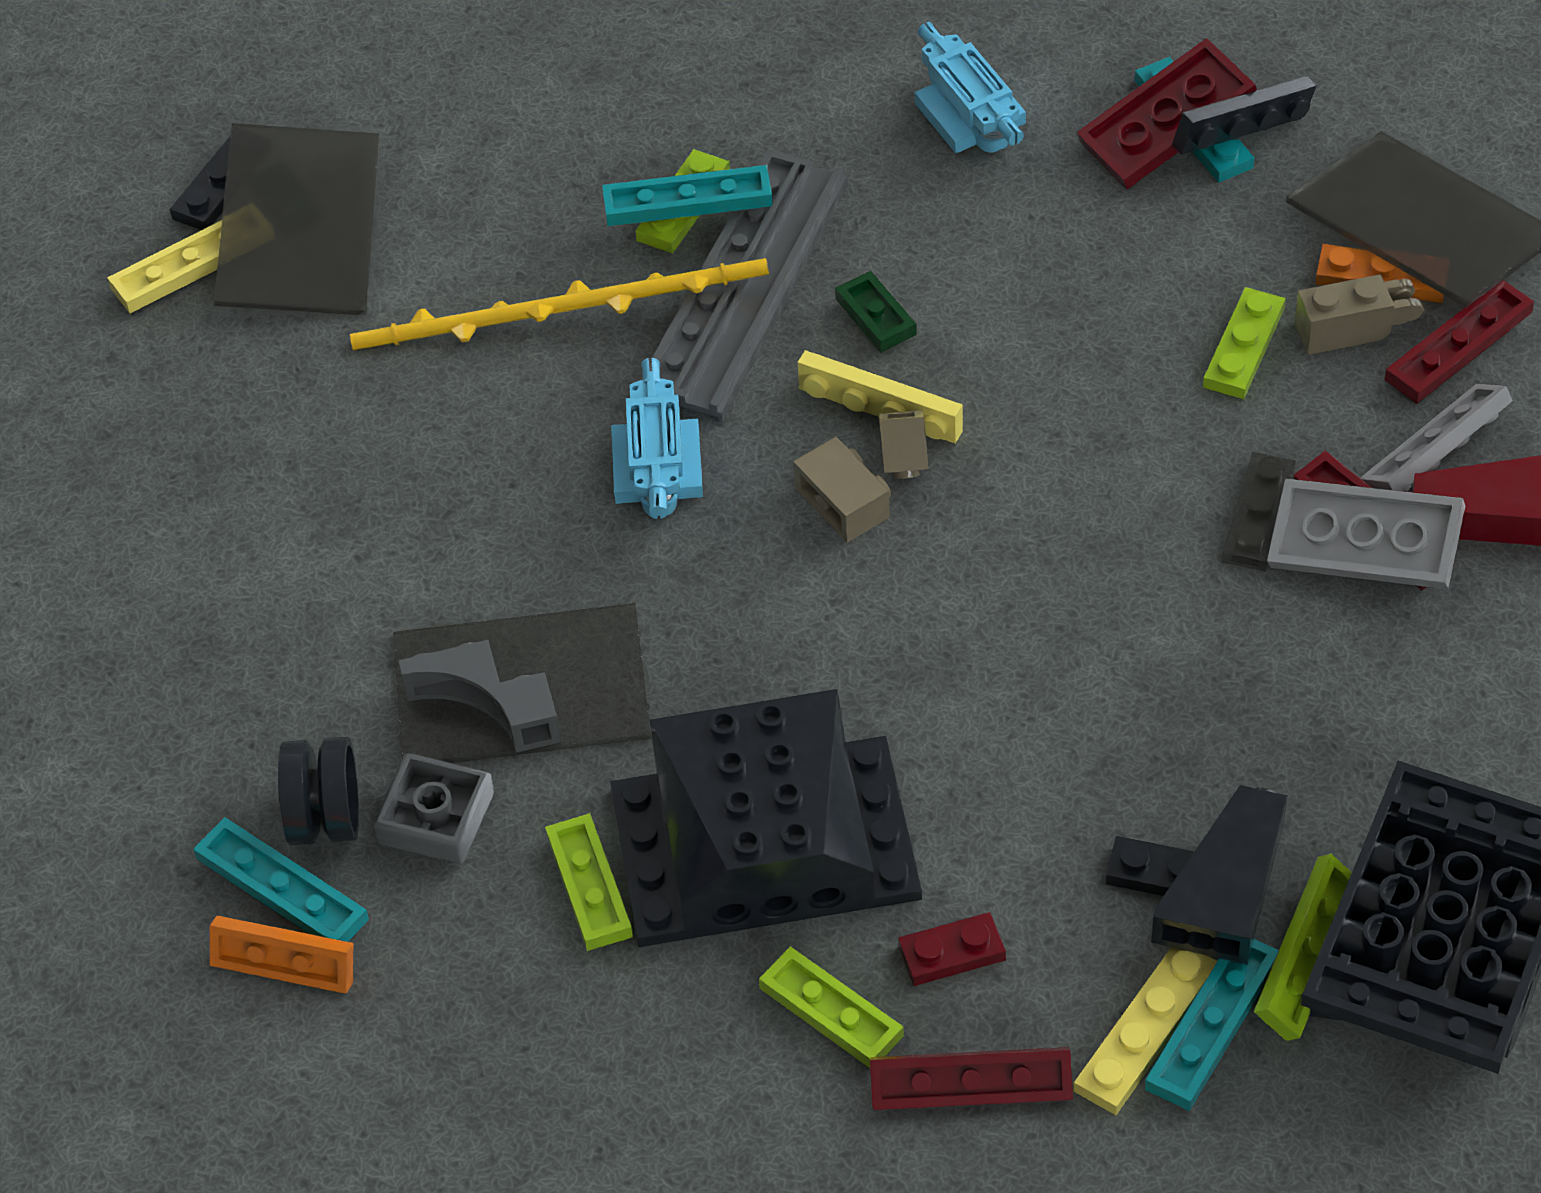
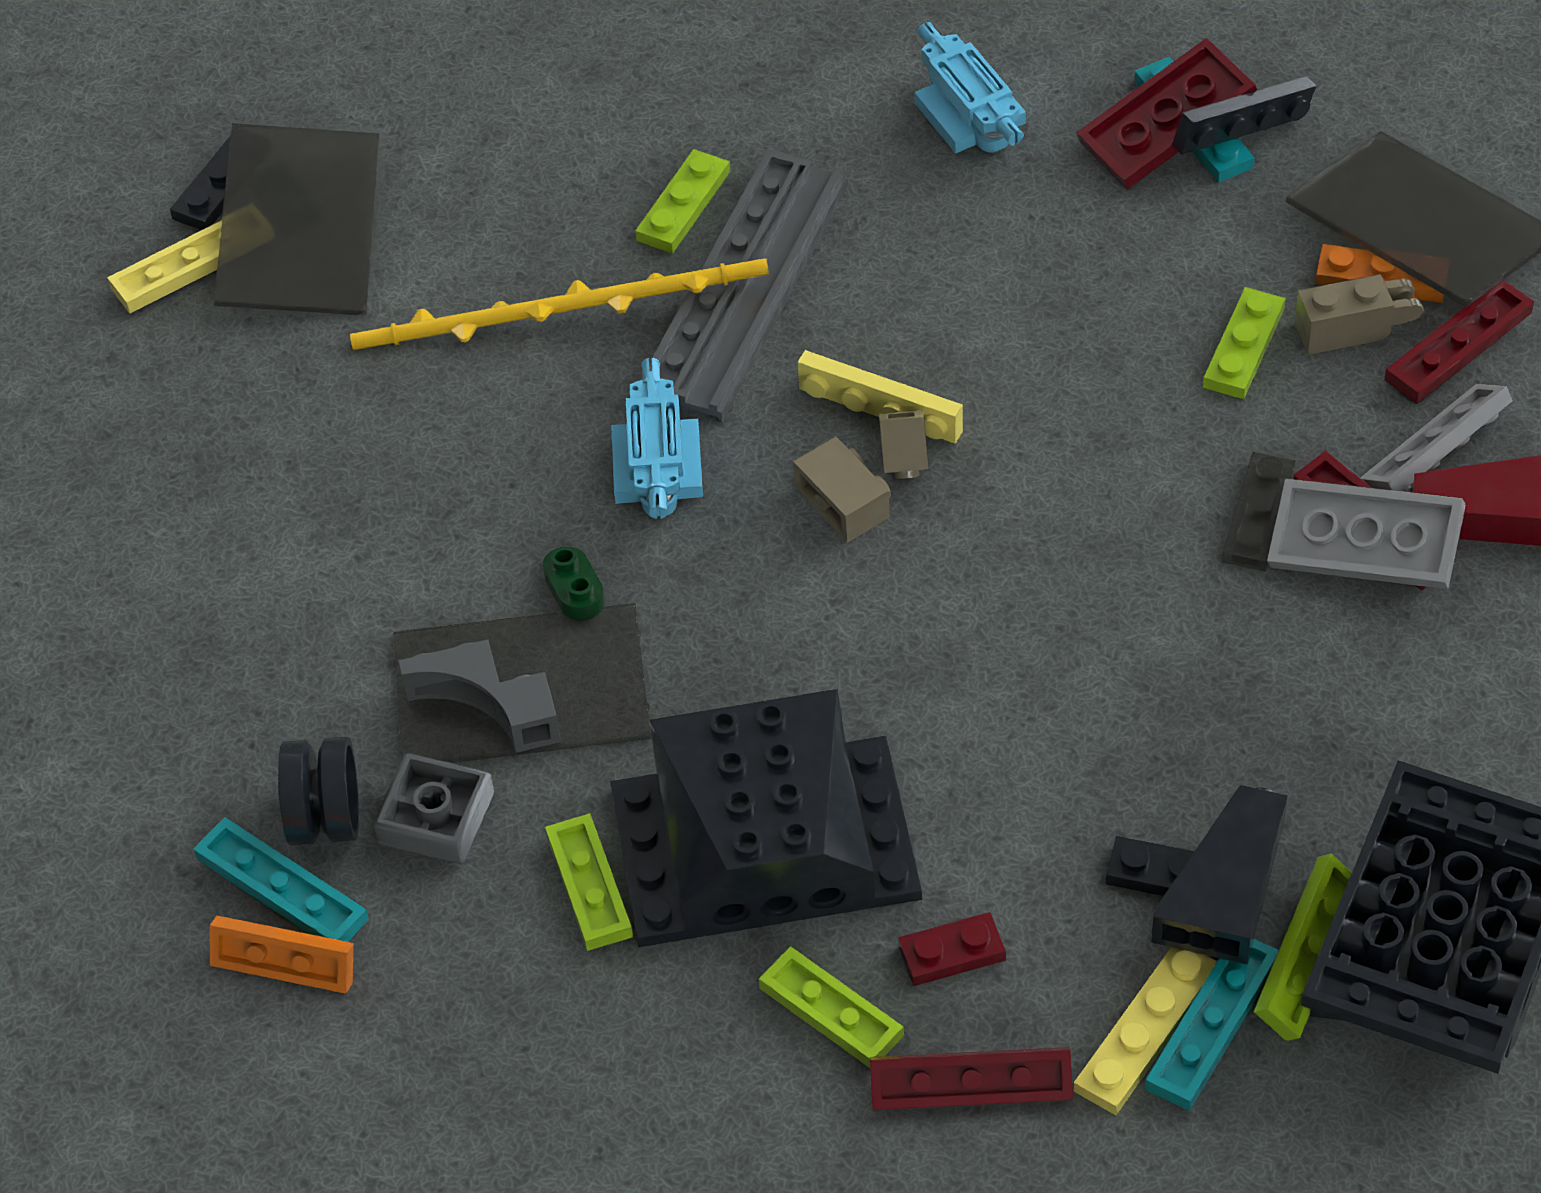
teal plate [602,165,773,226] -> none
dark green plate [835,271,917,353] -> none
none -> dark green plate [543,547,605,620]

